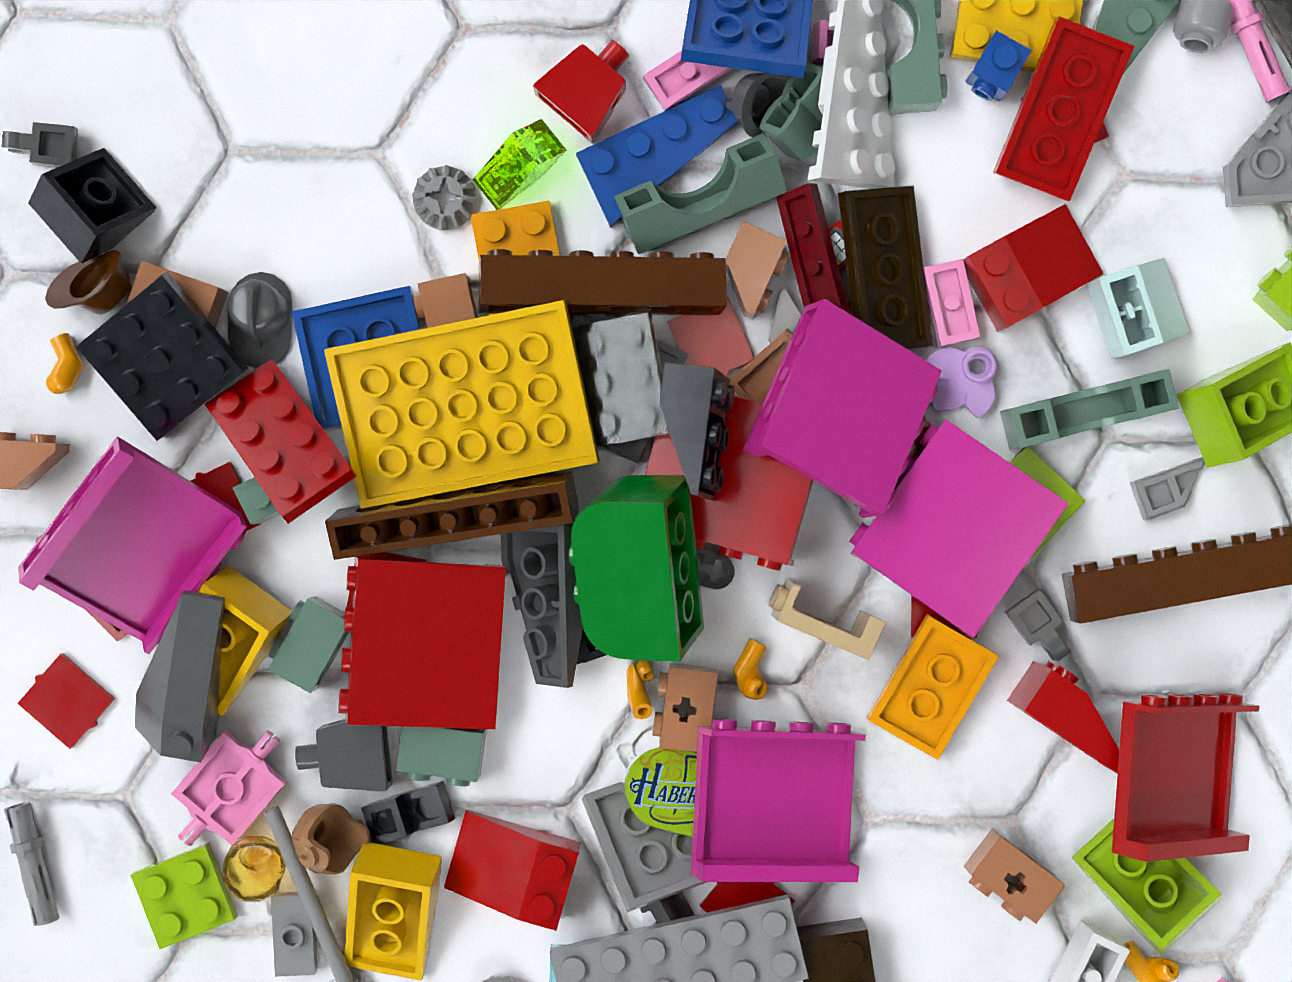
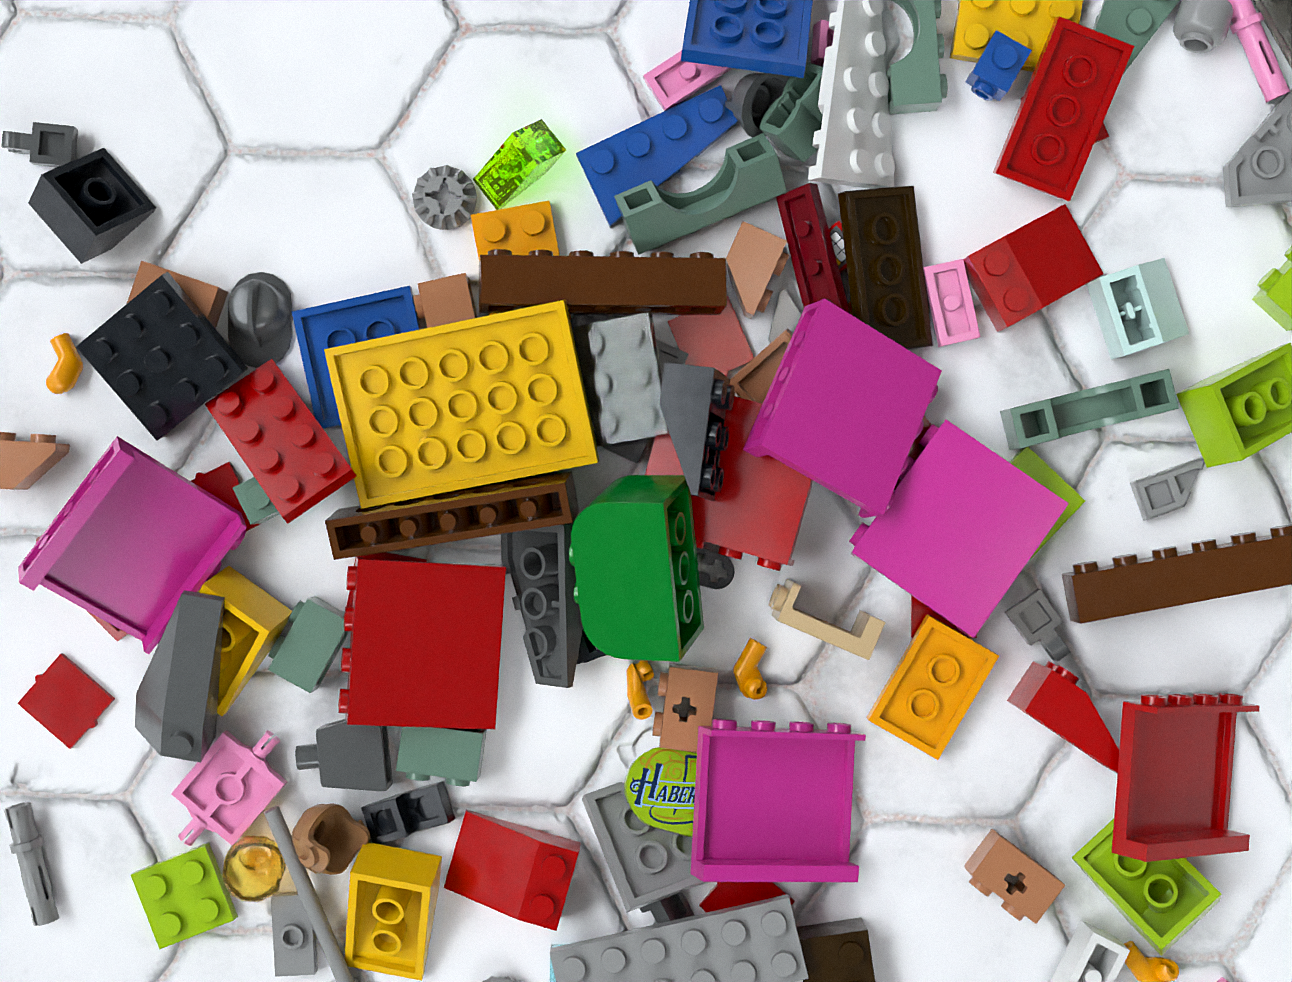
reddish brown piece [45,250,132,315] -> none
red torso [533,40,629,144] -> none
lavender plate [926,346,998,418] -> none

